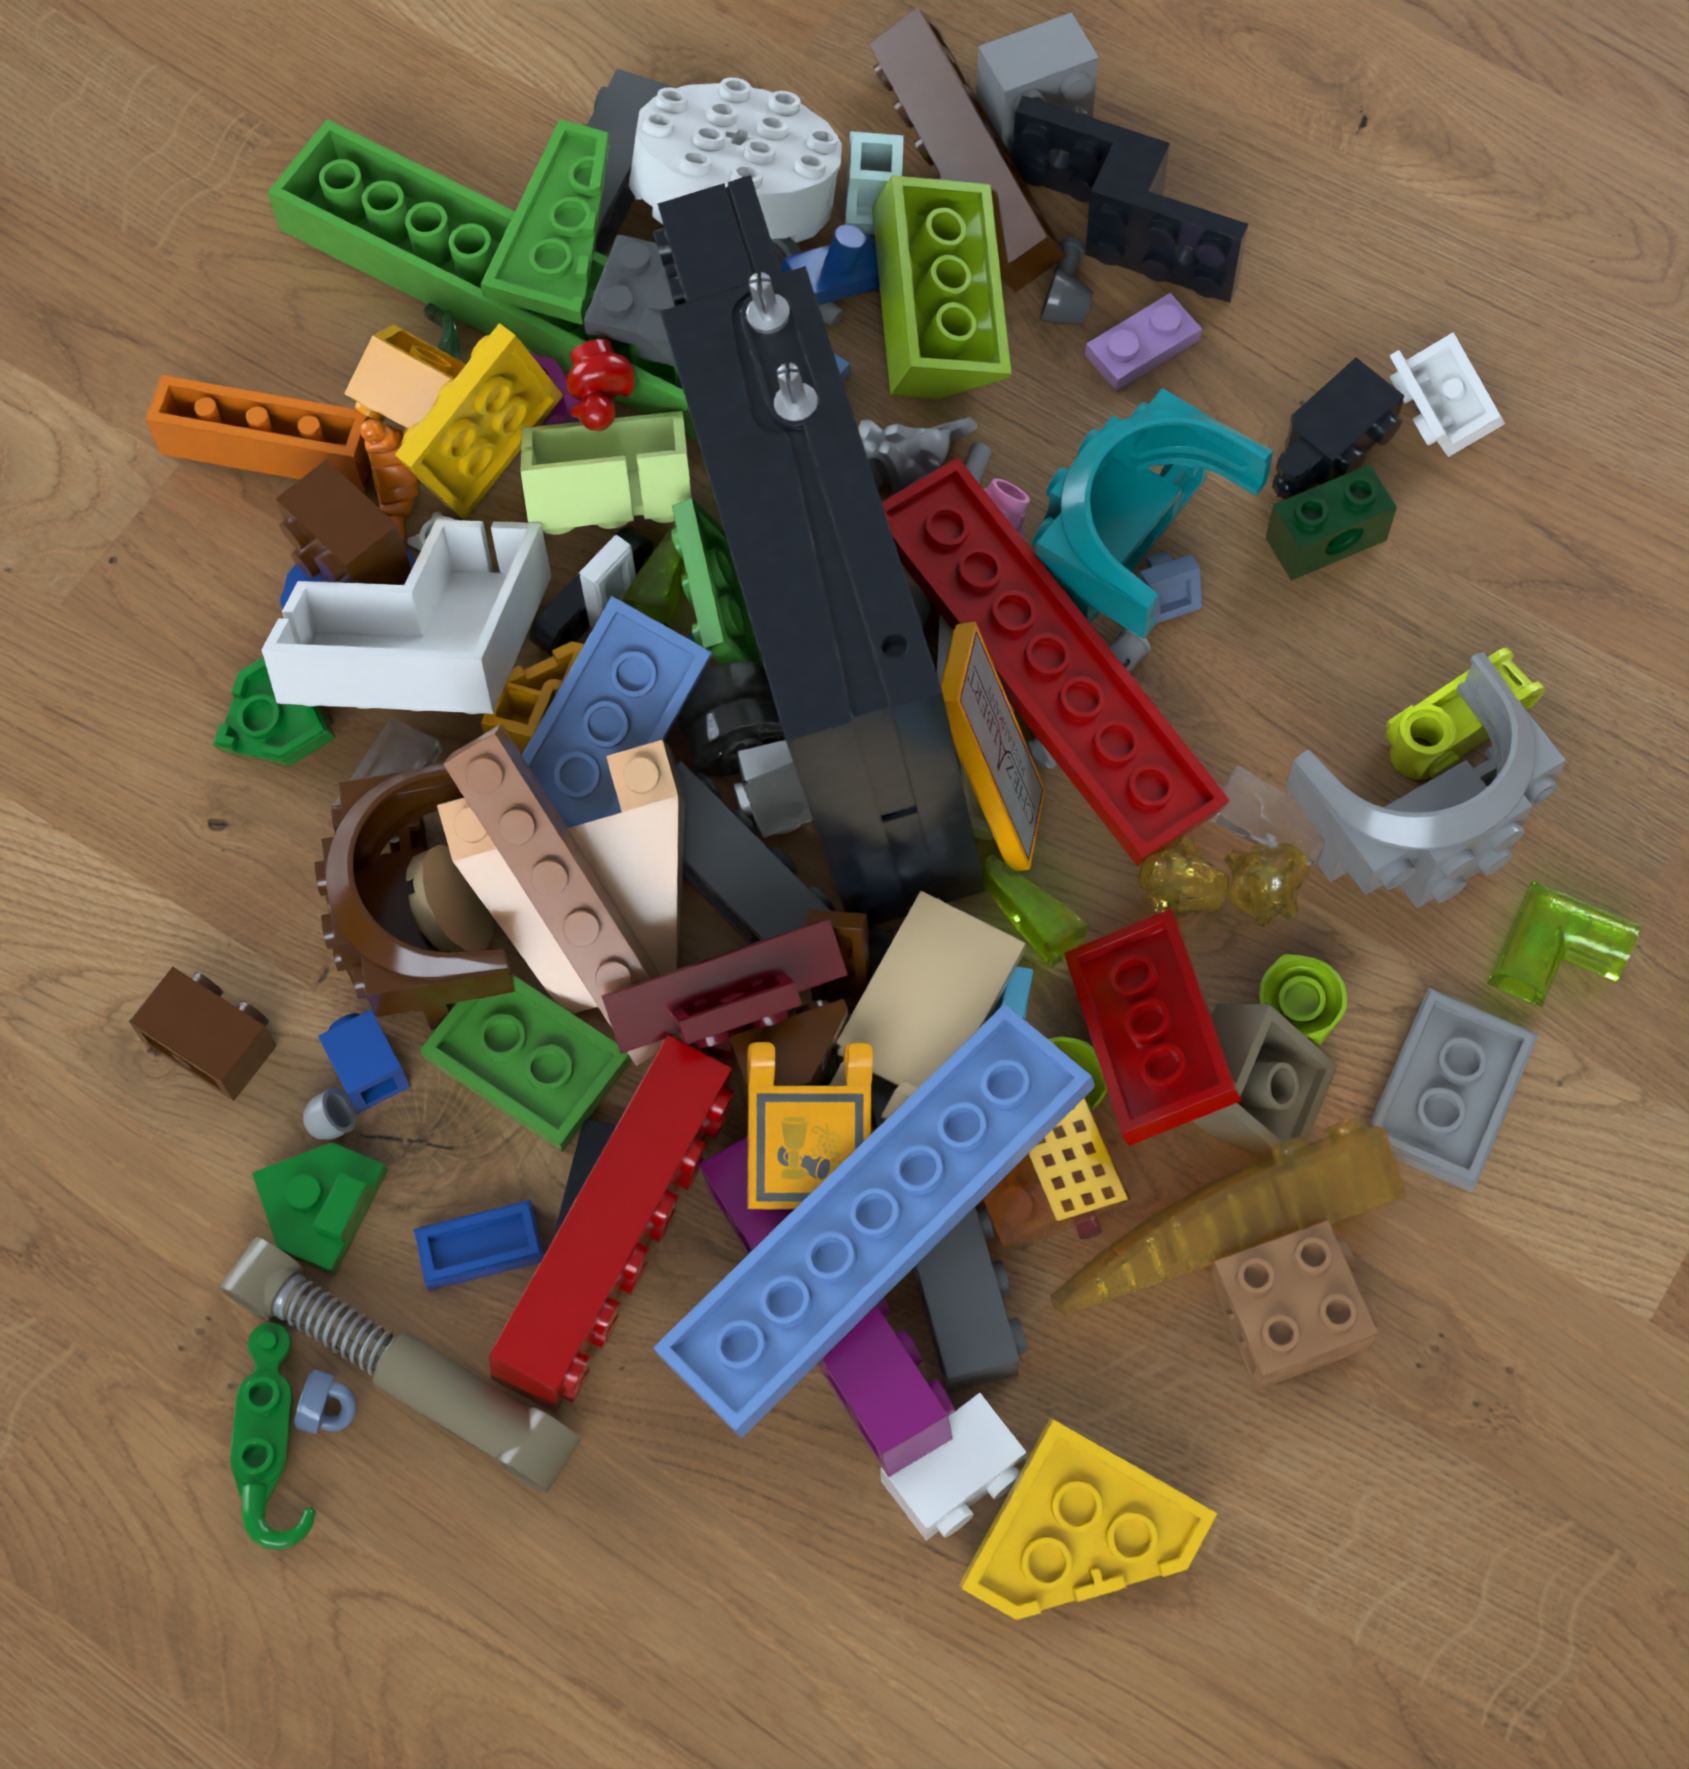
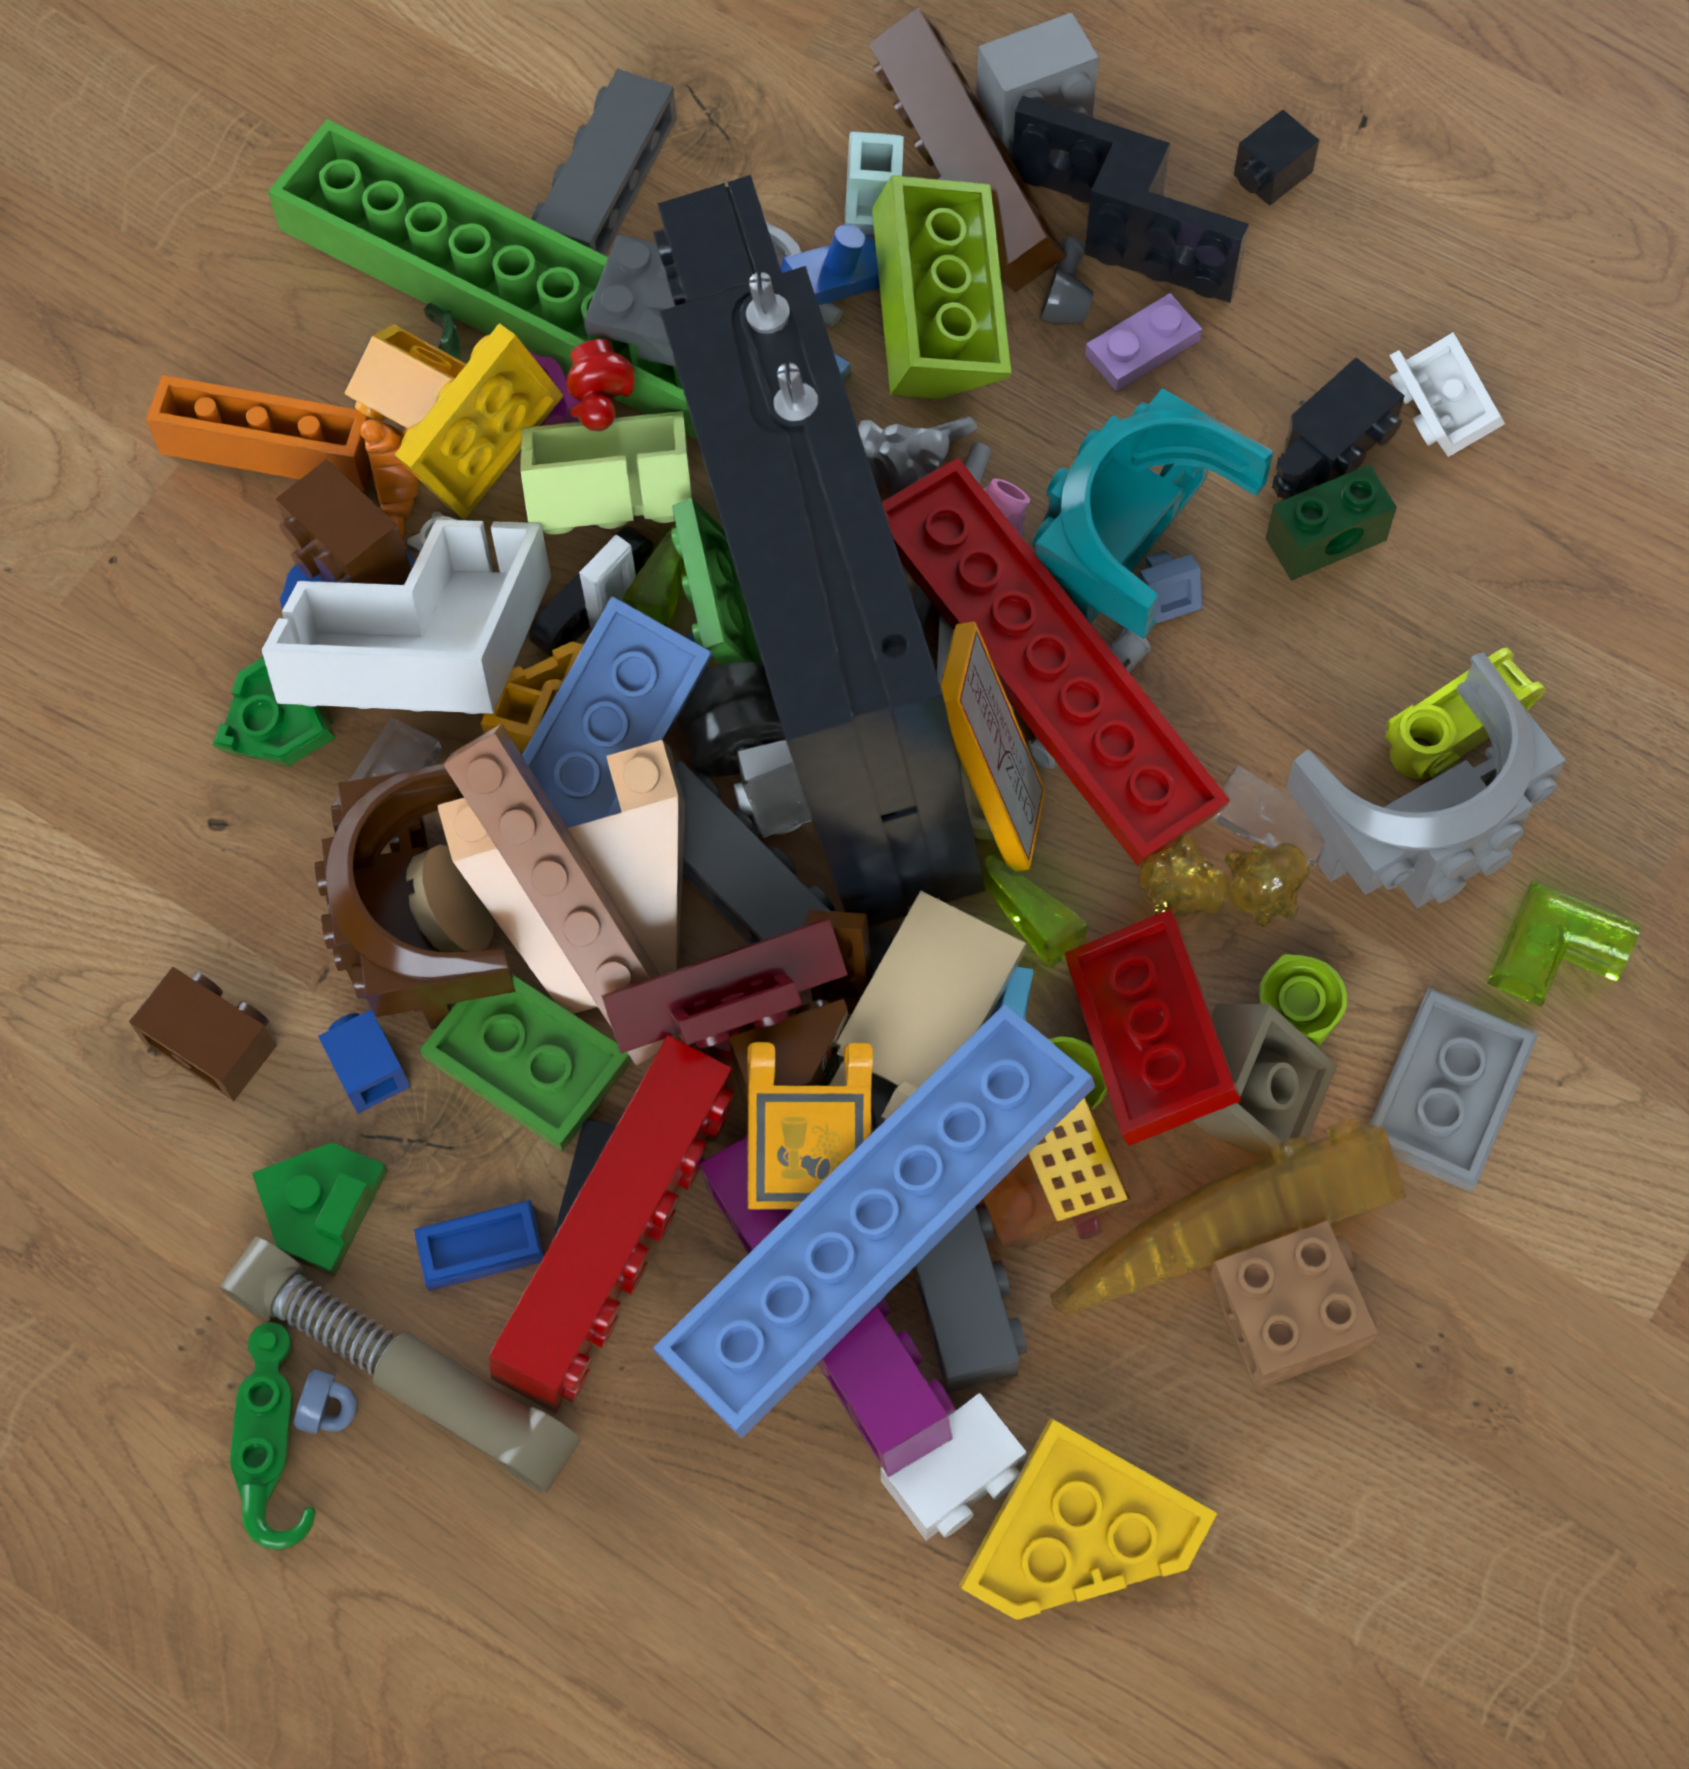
light grey hinge [303,1089,356,1140] -> none
bright green wing [481,119,610,325] -> none
white brick [629,78,842,243] -> none
none -> black brick [1234,109,1320,206]

